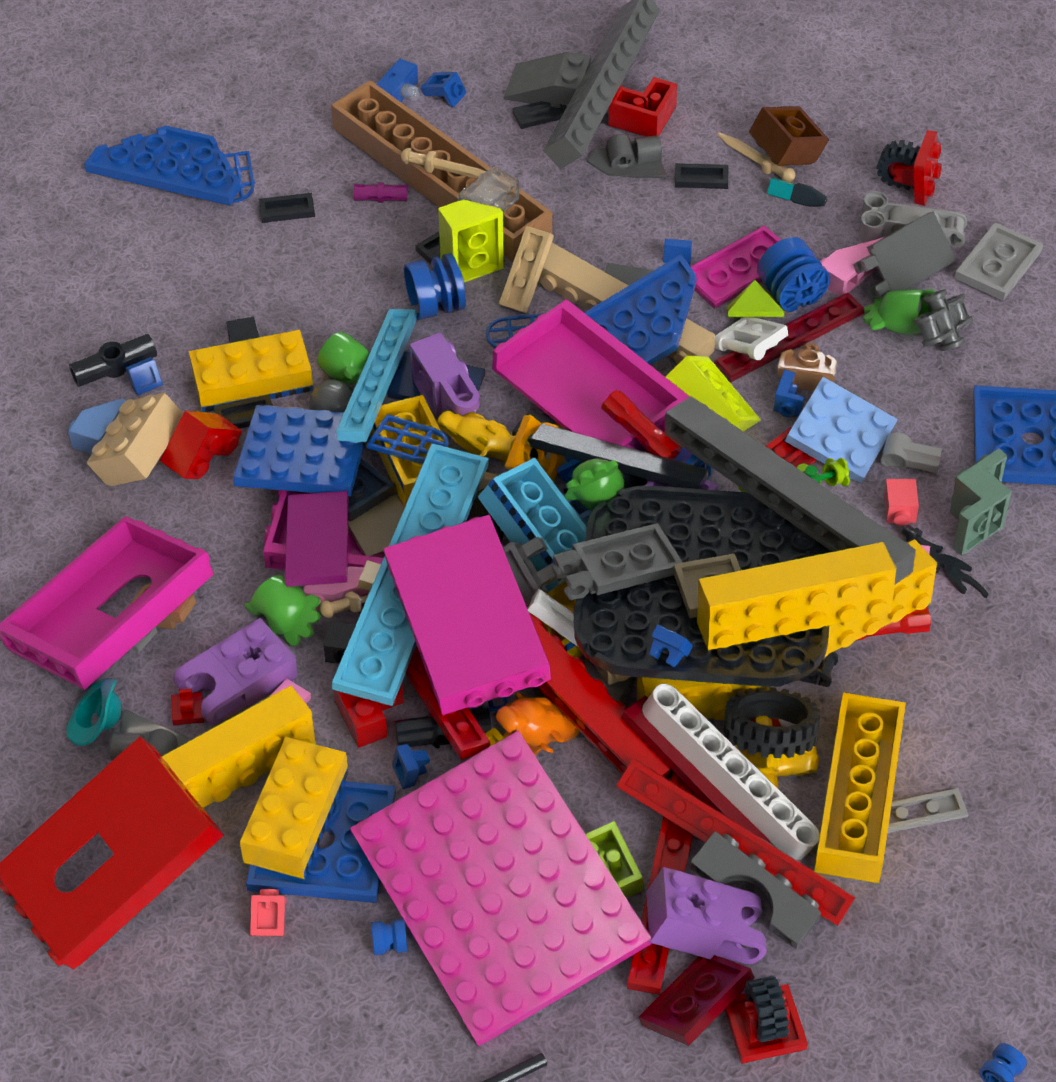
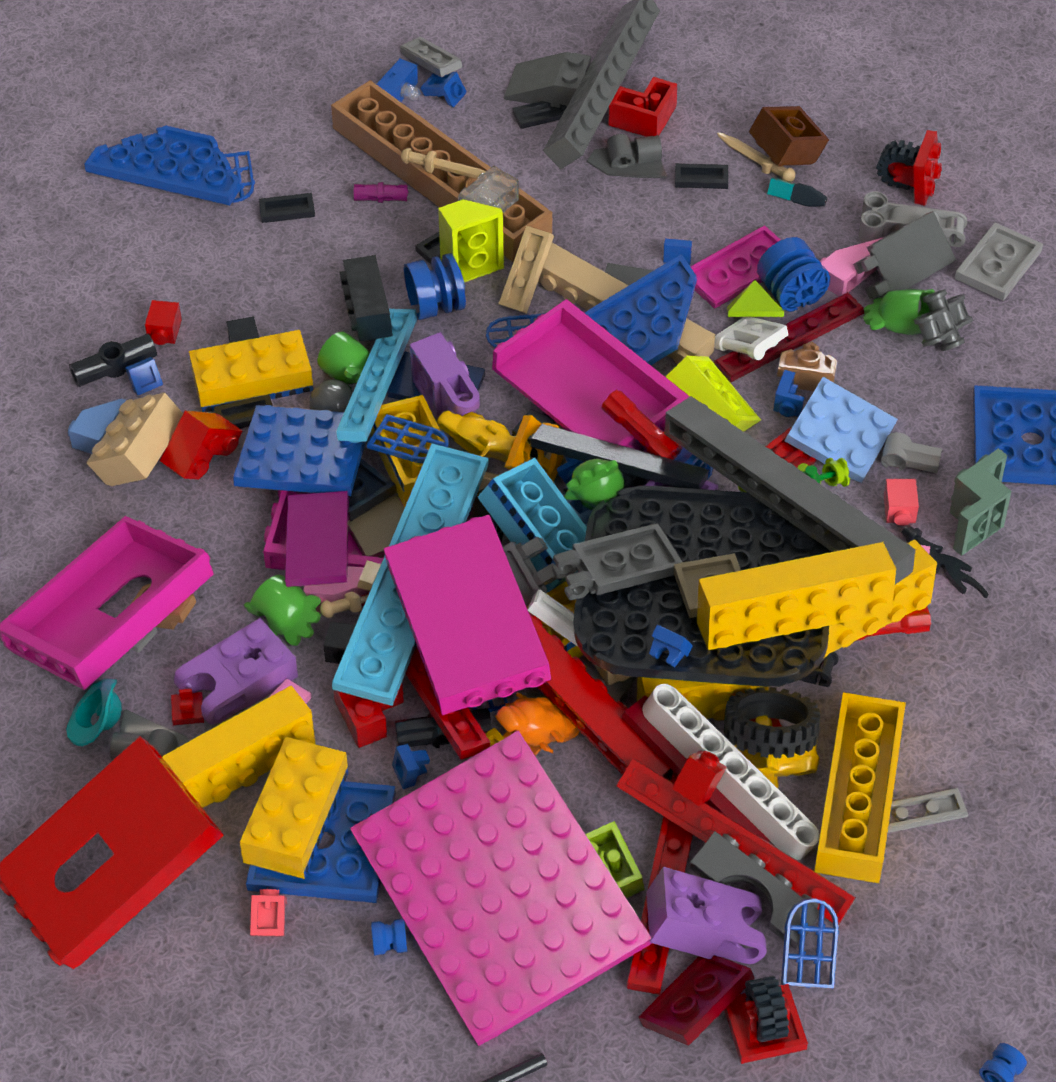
none -> red brick [145,300,182,345]
none -> black brick [339,255,393,342]
none -> light grey tile [400,37,462,77]
none -> red brick [671,750,727,806]
none -> blue window [781,898,839,988]

